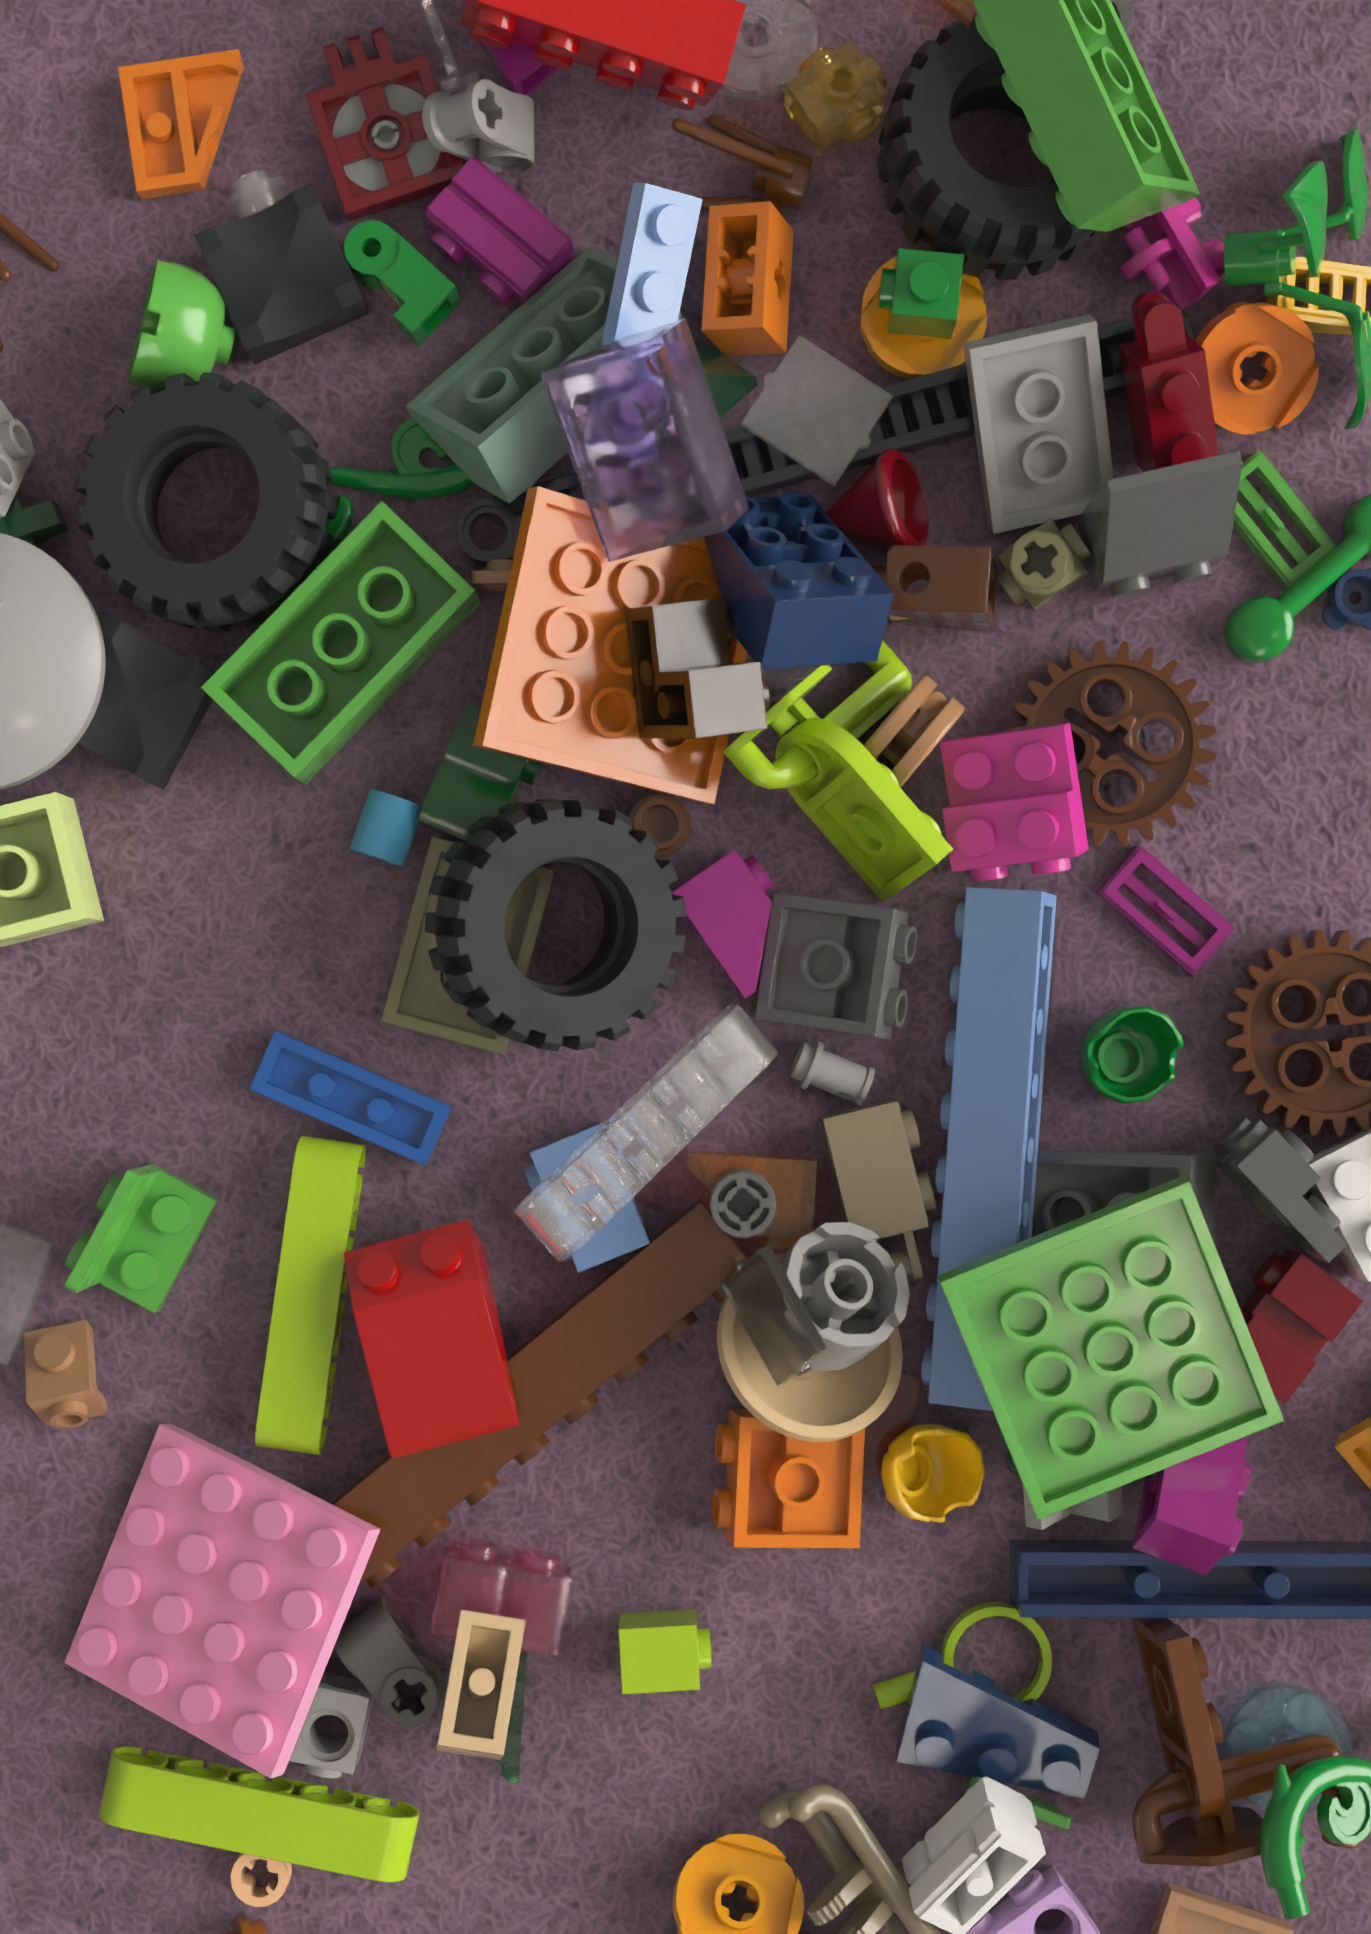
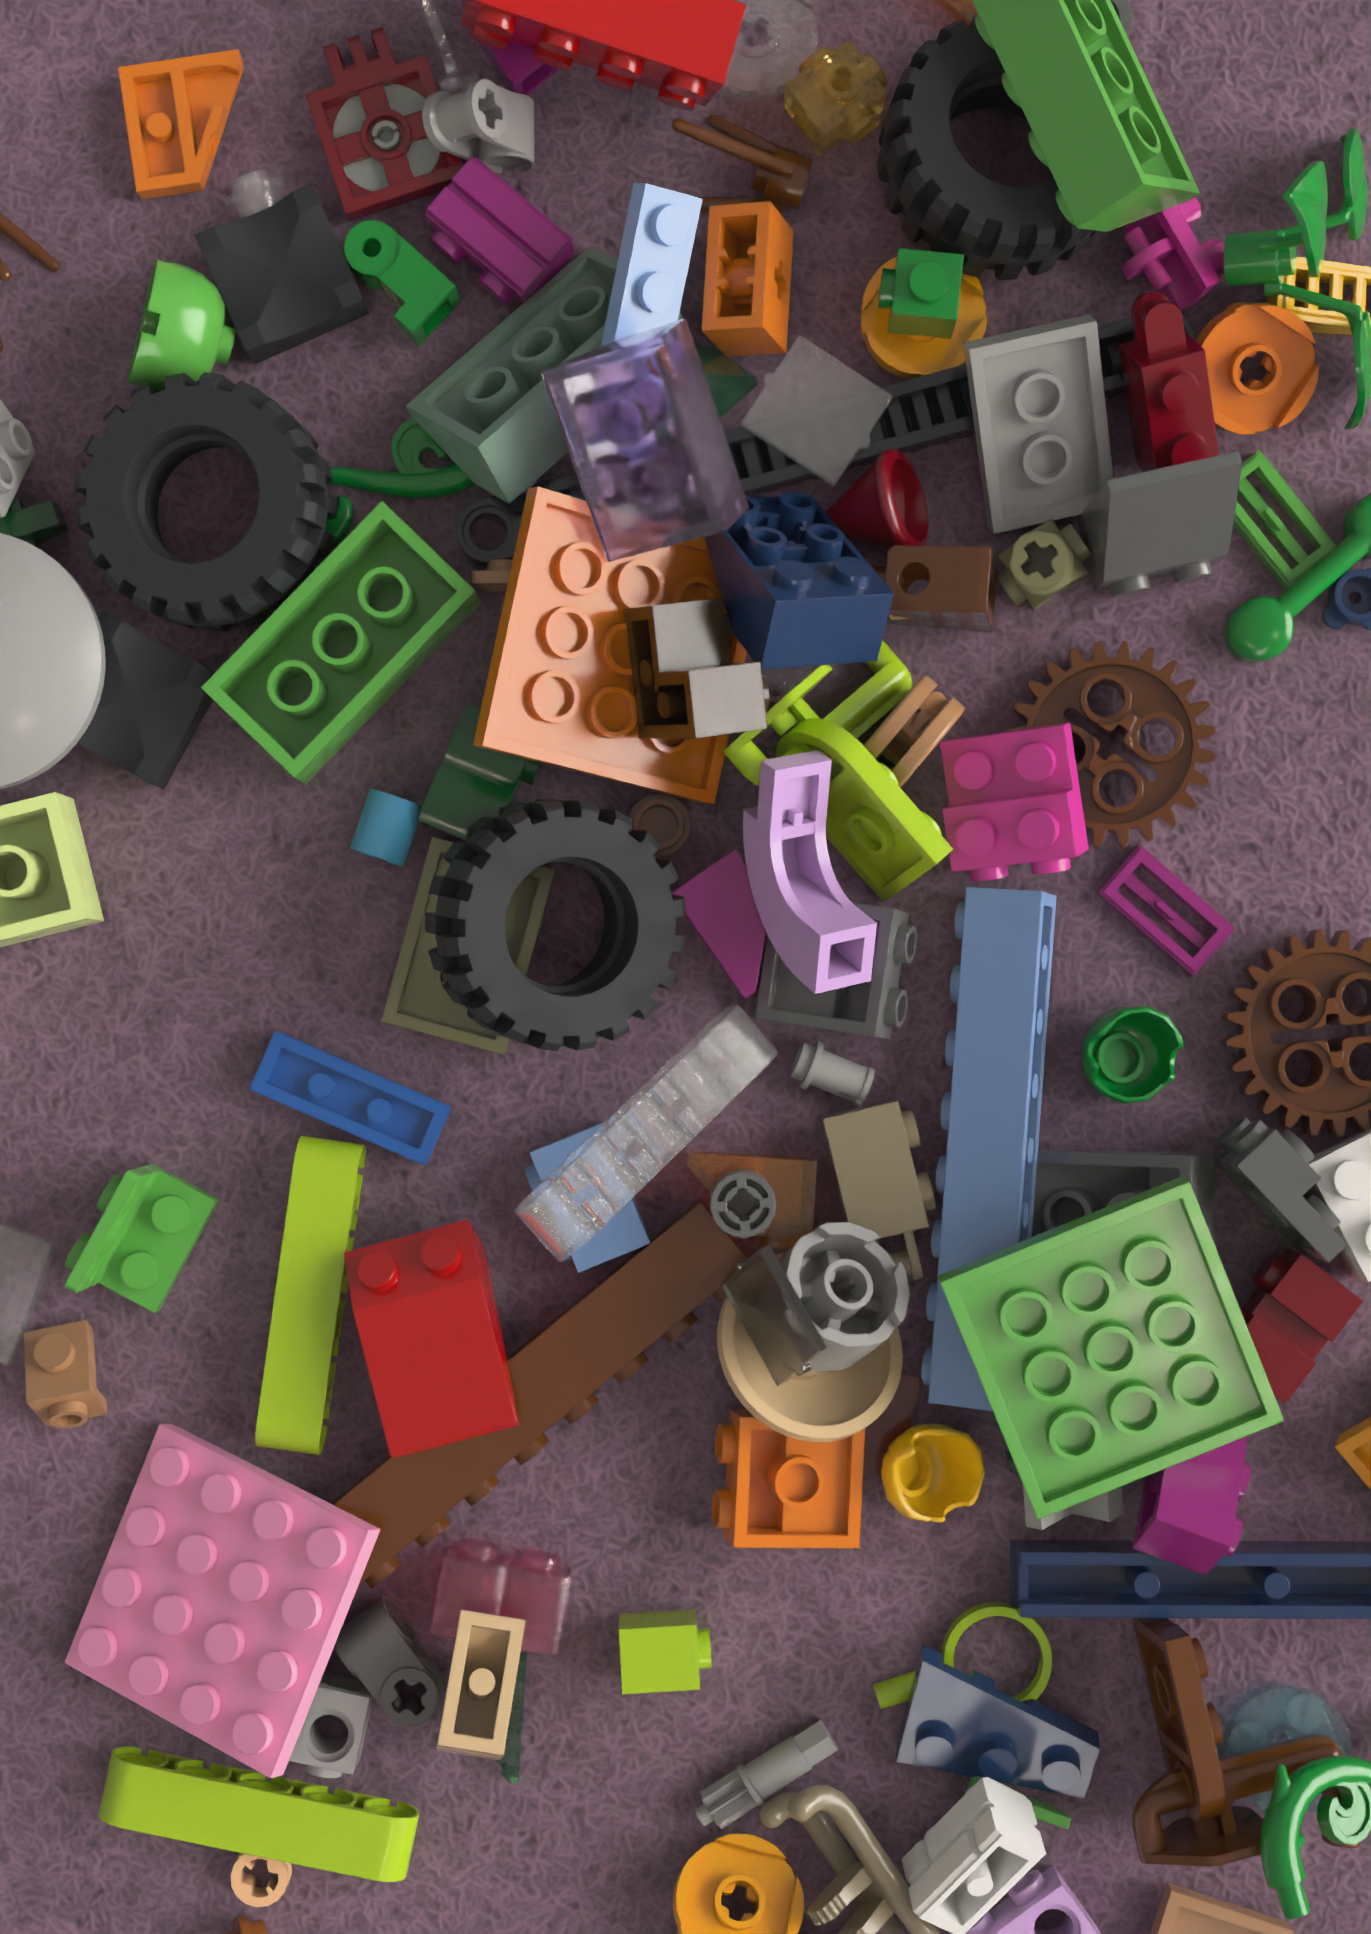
none -> light grey piece [694,1719,838,1829]
none -> lavender arch [743,750,877,994]

